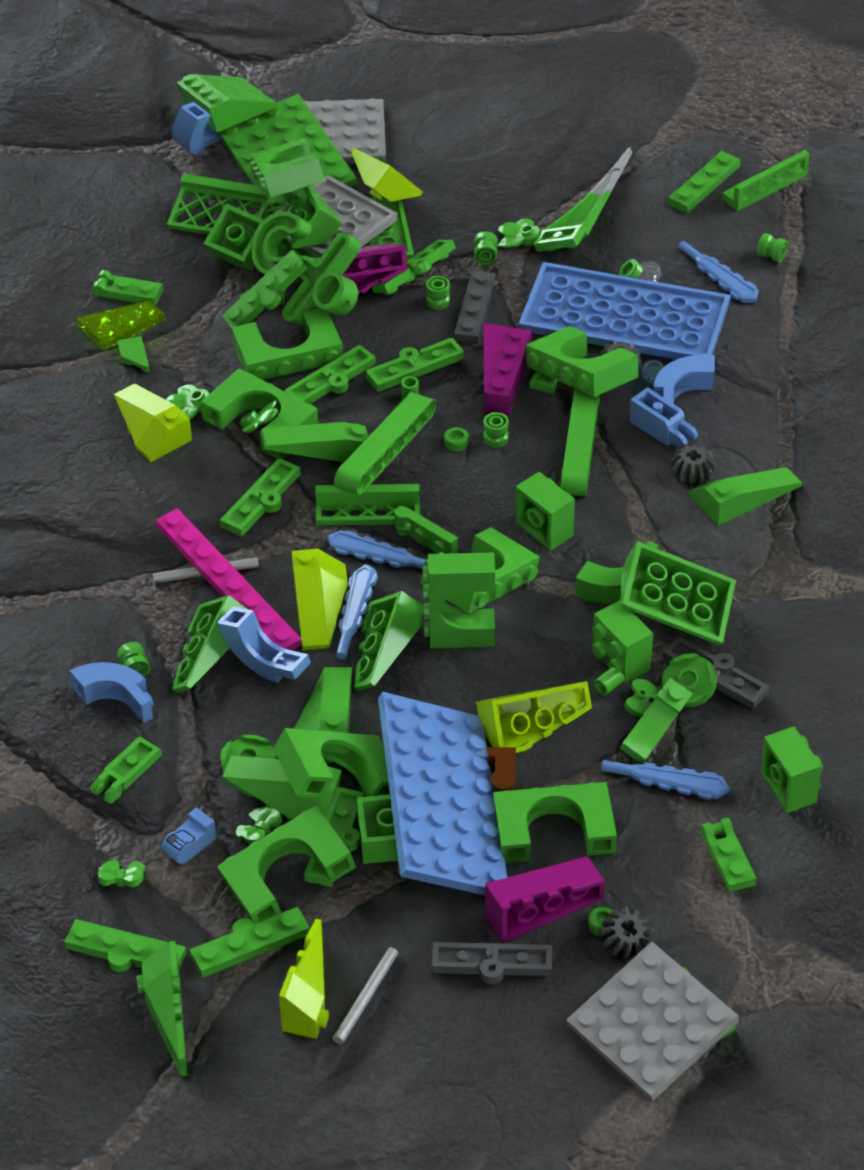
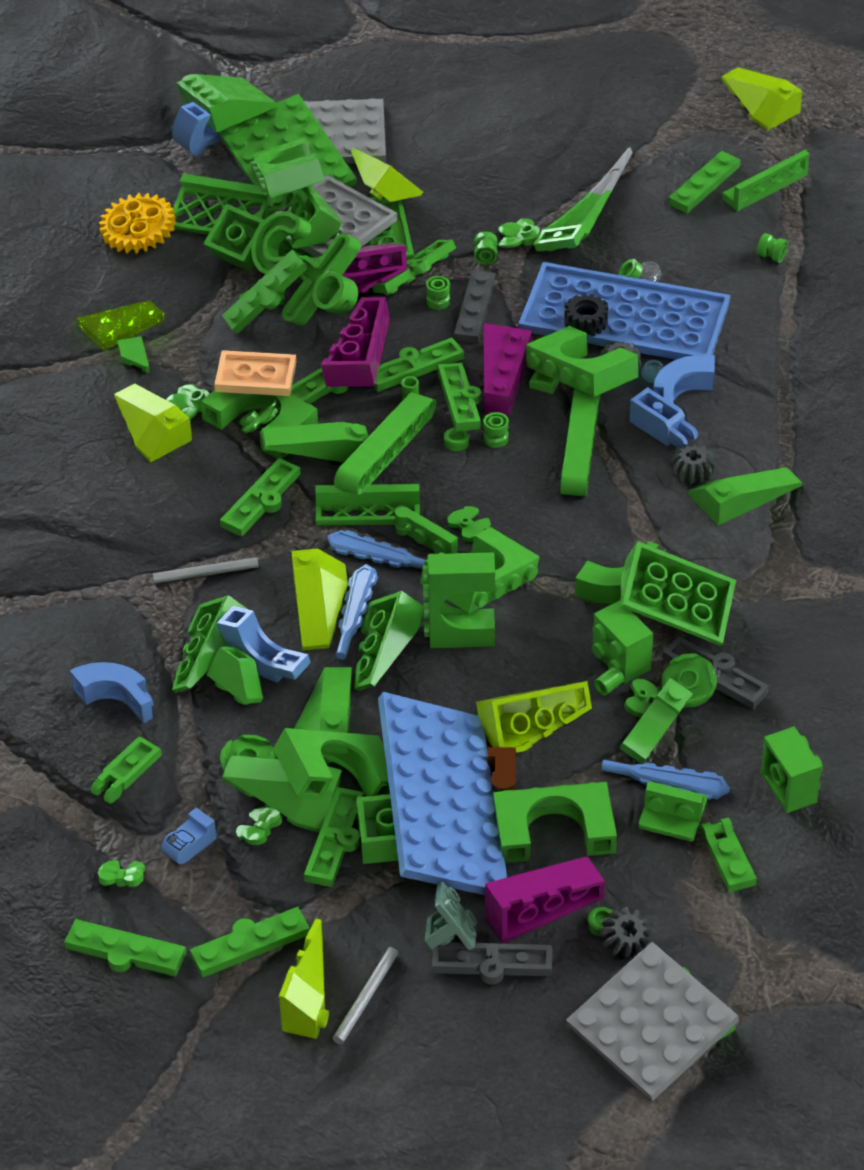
bright green plate [91,270,163,306] -> none
bright green wheel [117,642,150,677] -> none
bright green wedge [137,941,187,1077] -> none
dark pink plate [156,508,302,651] -> none
bright green arch [217,805,356,923] -> none
bright green arch [232,308,343,380] -> none
bright green brick [515,472,575,551] -> none
medium blue sword [678,241,759,303] -> none
none -> yellow gear [99,193,176,254]
none -> bright green slope [207,646,263,705]
none -> light nougat plate [214,350,296,396]
none -> magenta wedge [321,297,390,387]
none -> sand green bracket [425,881,477,951]
none -> bright green hinge [437,363,481,431]
none -> bright green piece [448,506,491,543]
none -> black tyre [564,293,608,337]
none -> bright green bracket [638,781,708,842]
none -> lime wedge [722,67,802,130]

